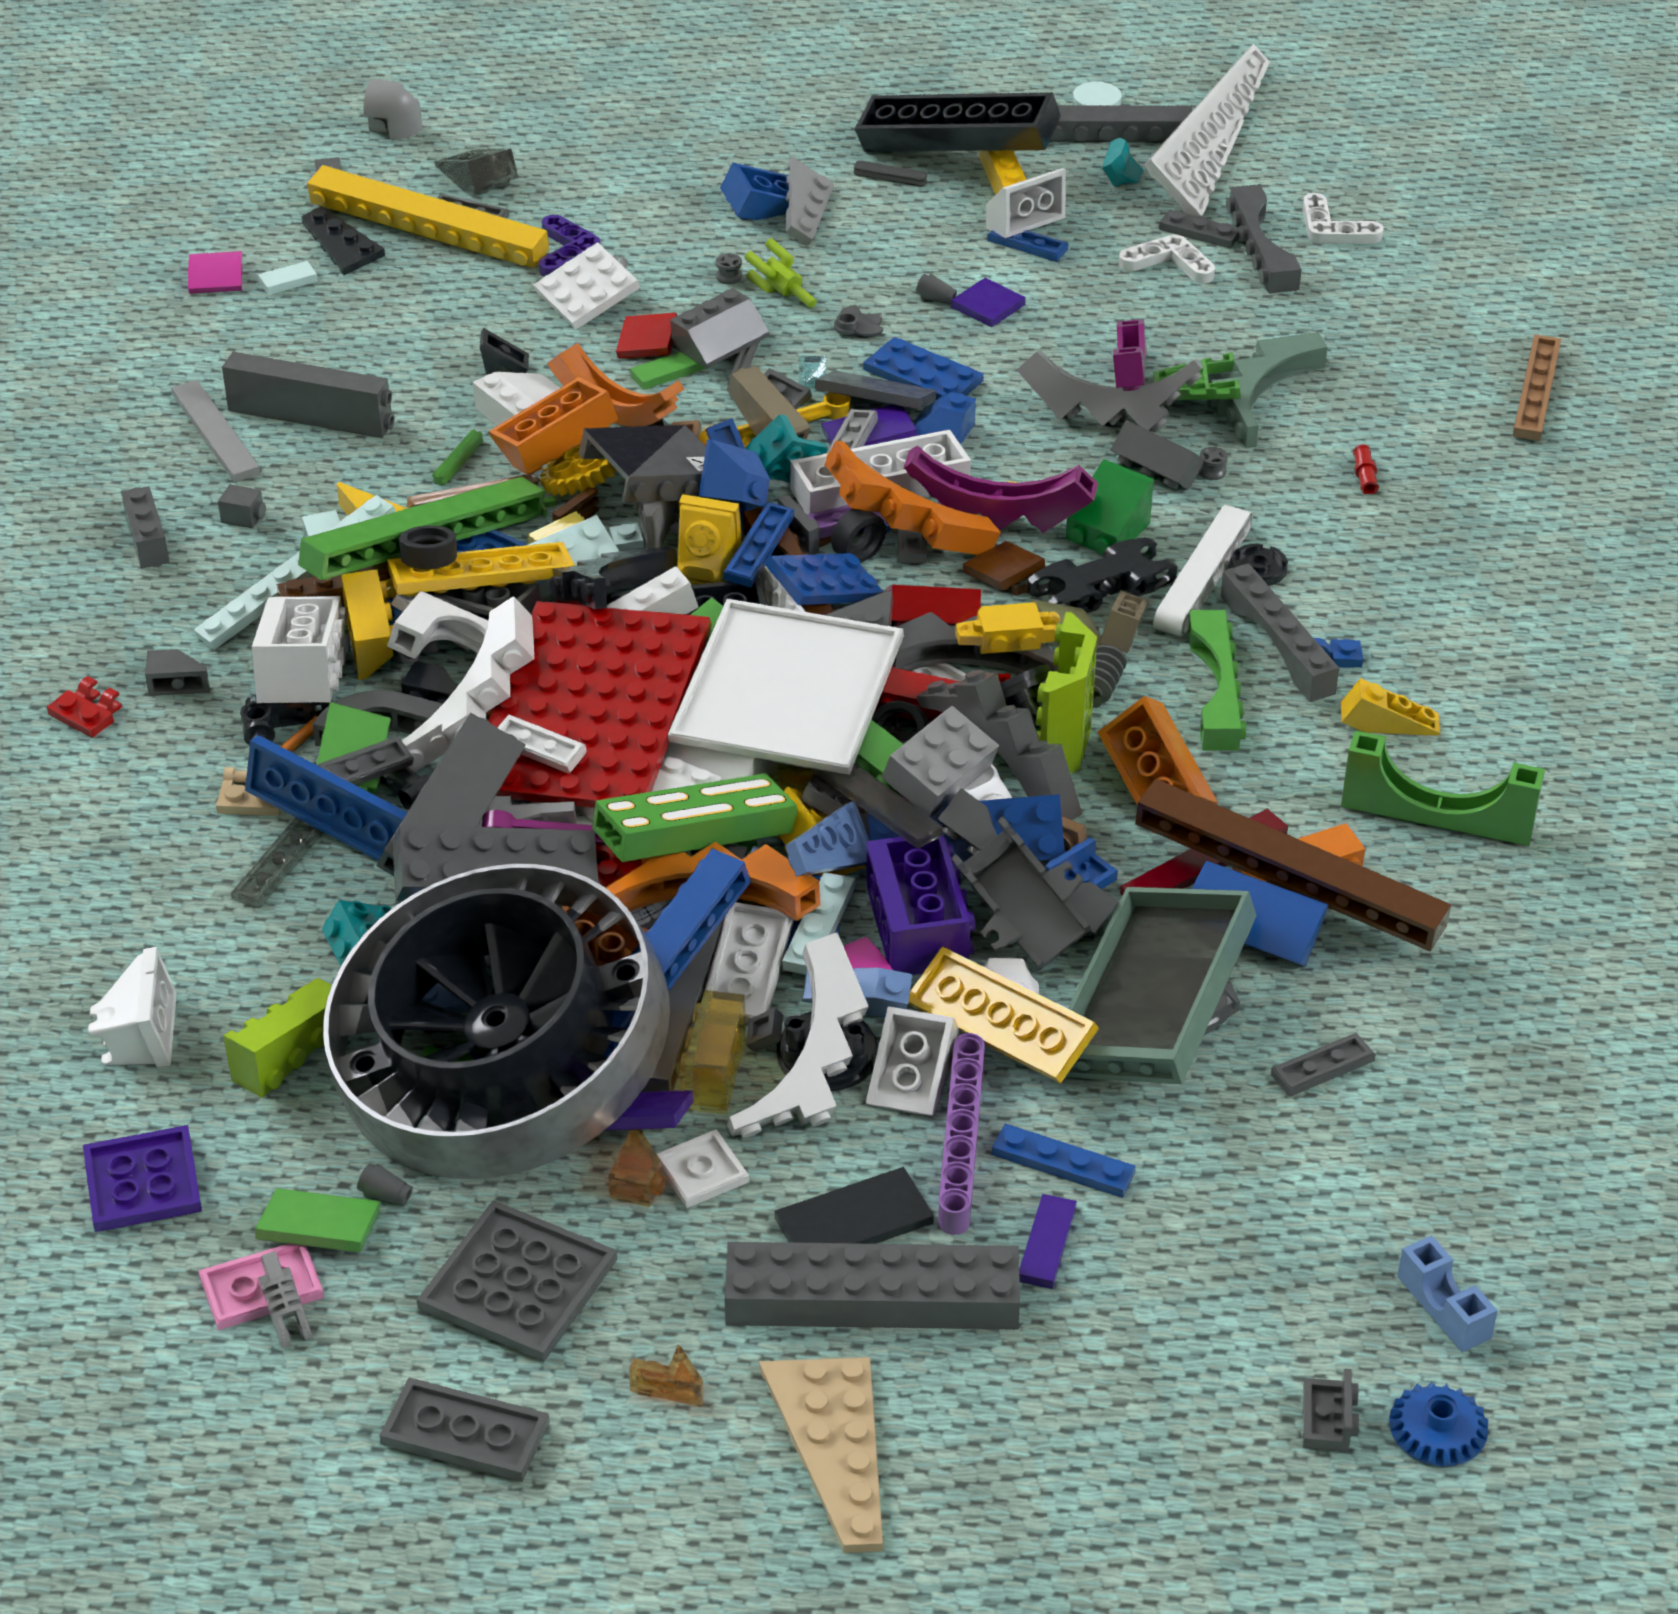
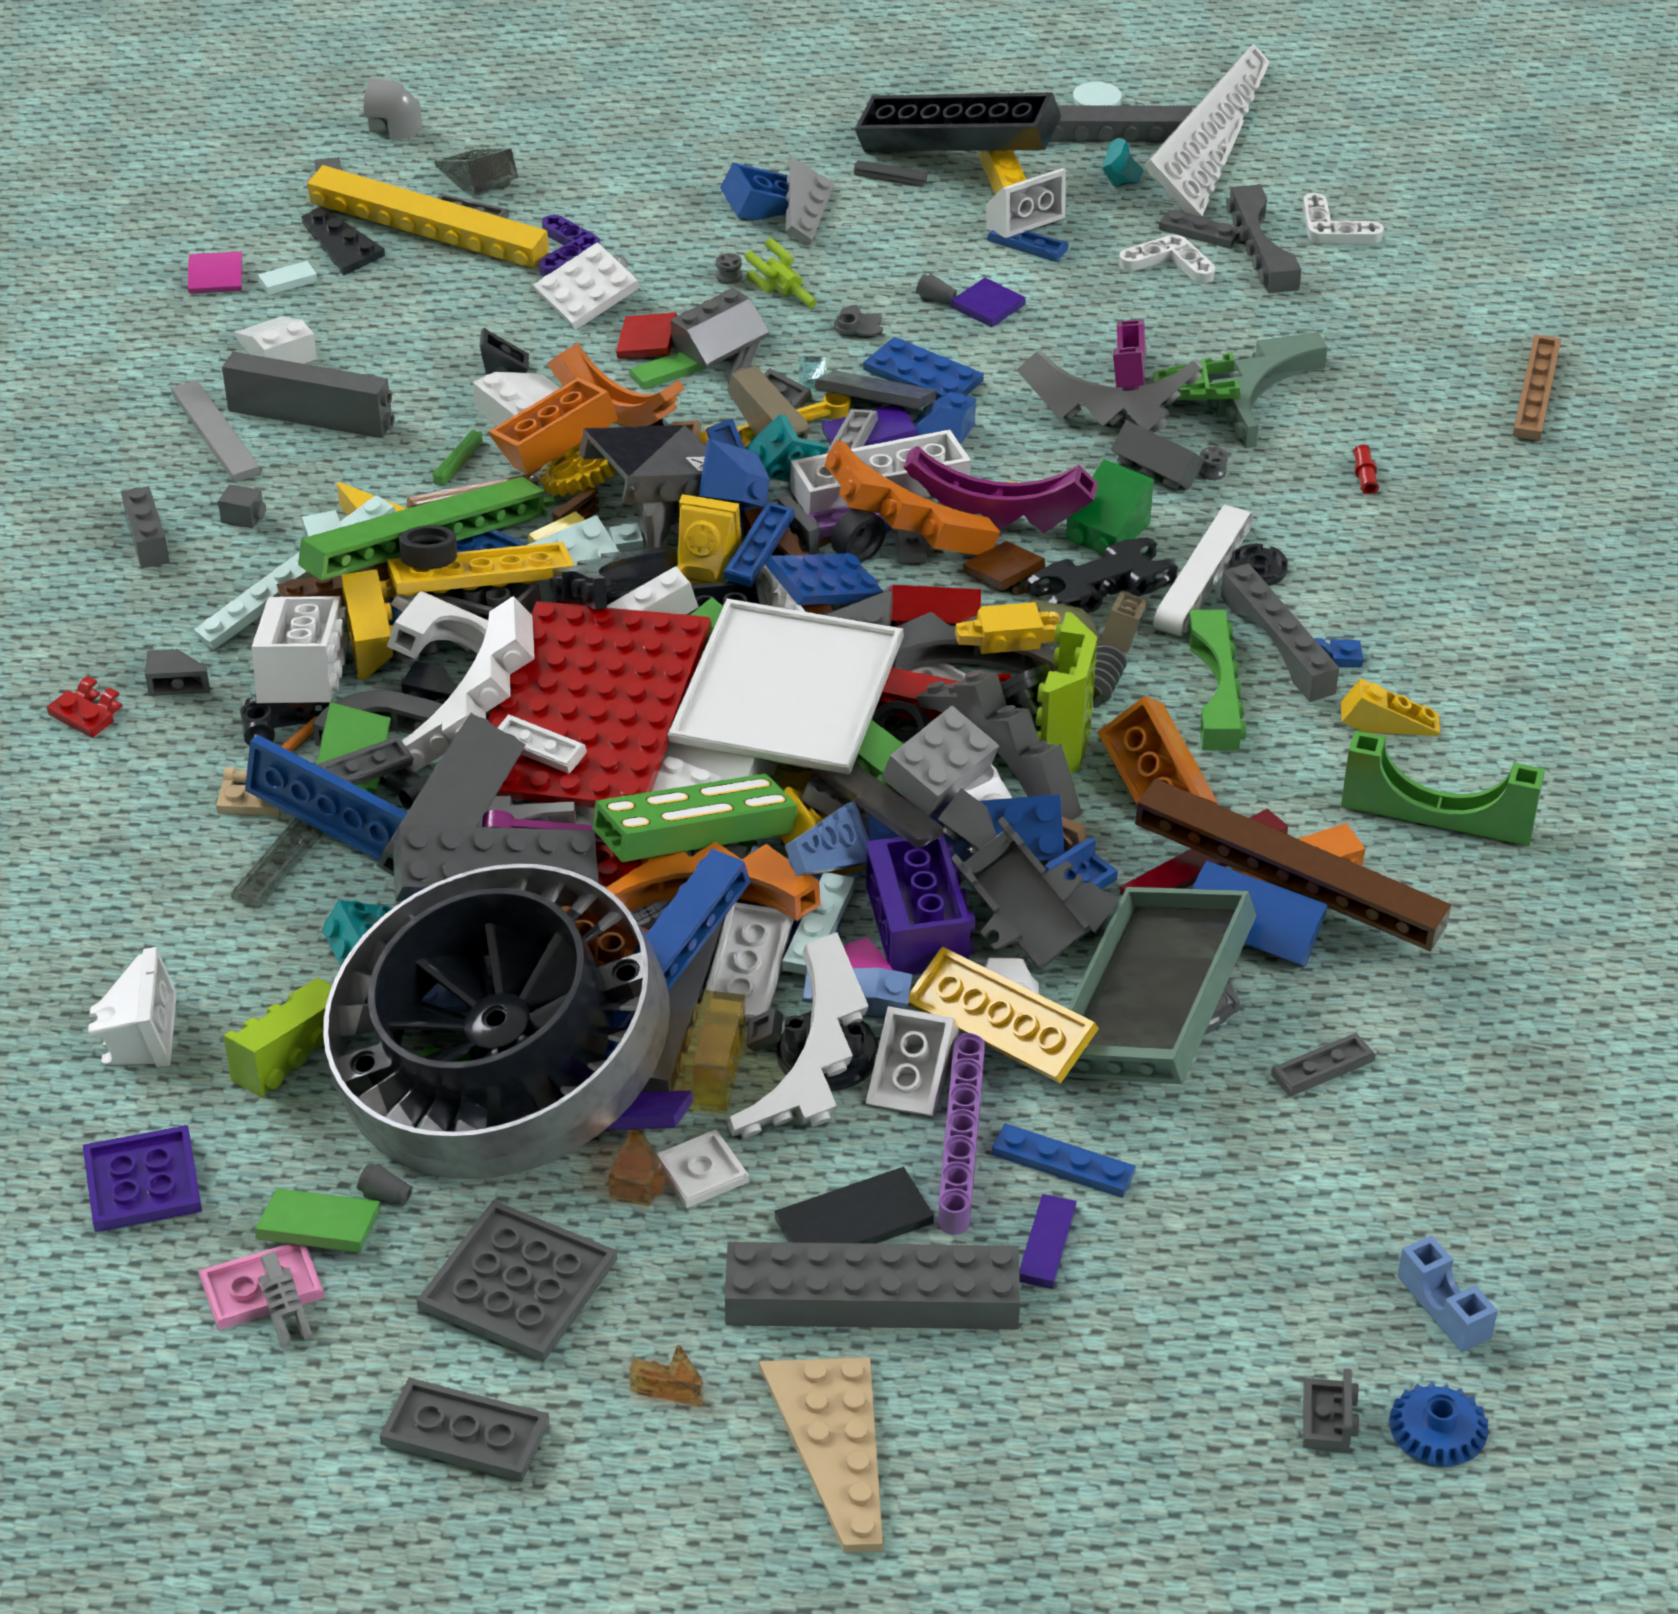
none -> white slope [233,316,317,364]

